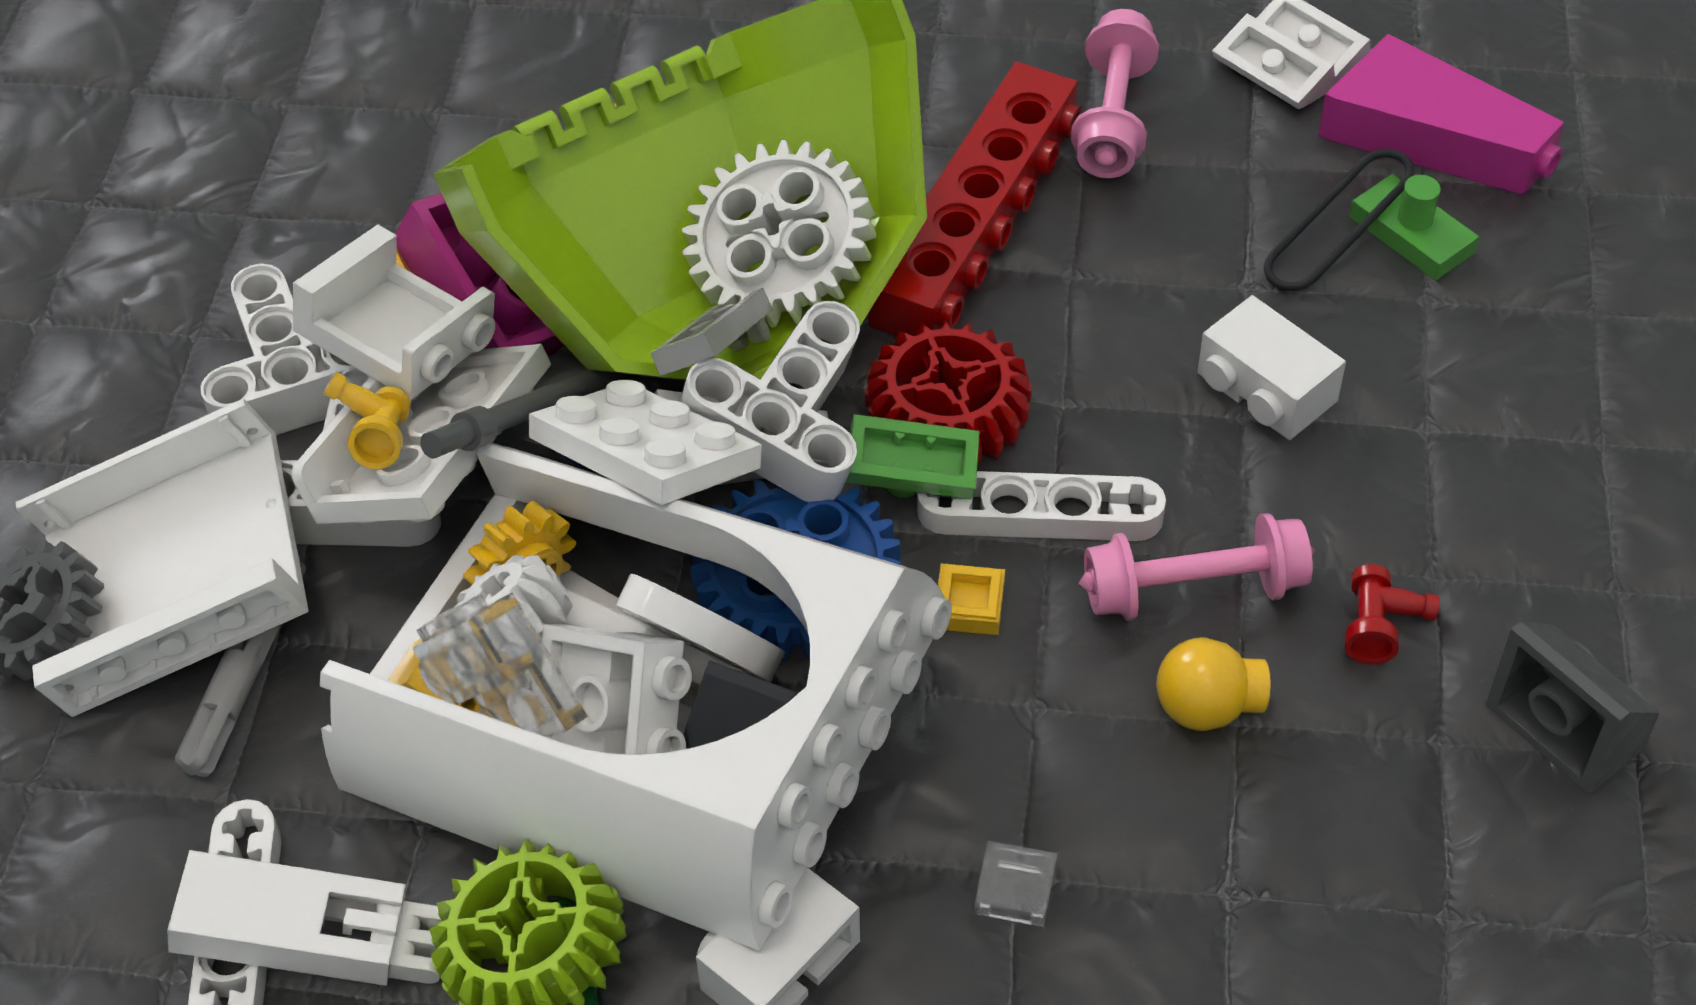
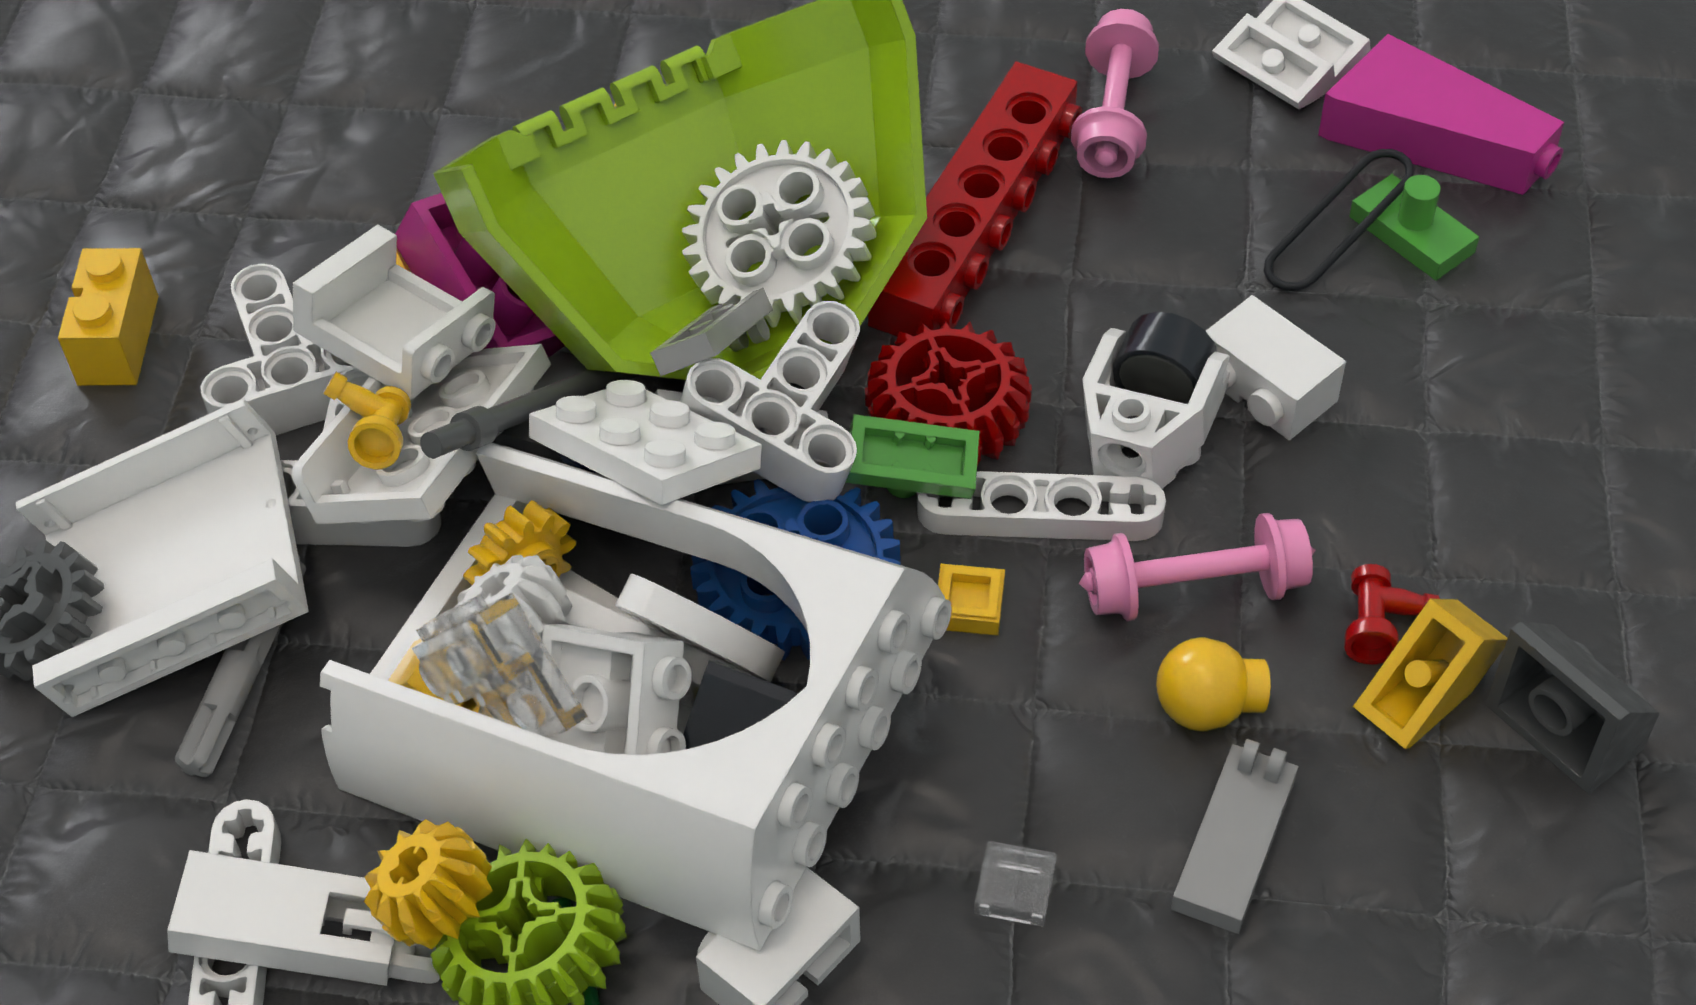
none -> yellow piece [58,248,159,386]
none -> yellow gear [364,819,493,950]
none -> white piece [1082,312,1230,489]
none -> light grey hinge [1171,739,1299,934]
none -> yellow slope [1353,598,1508,749]

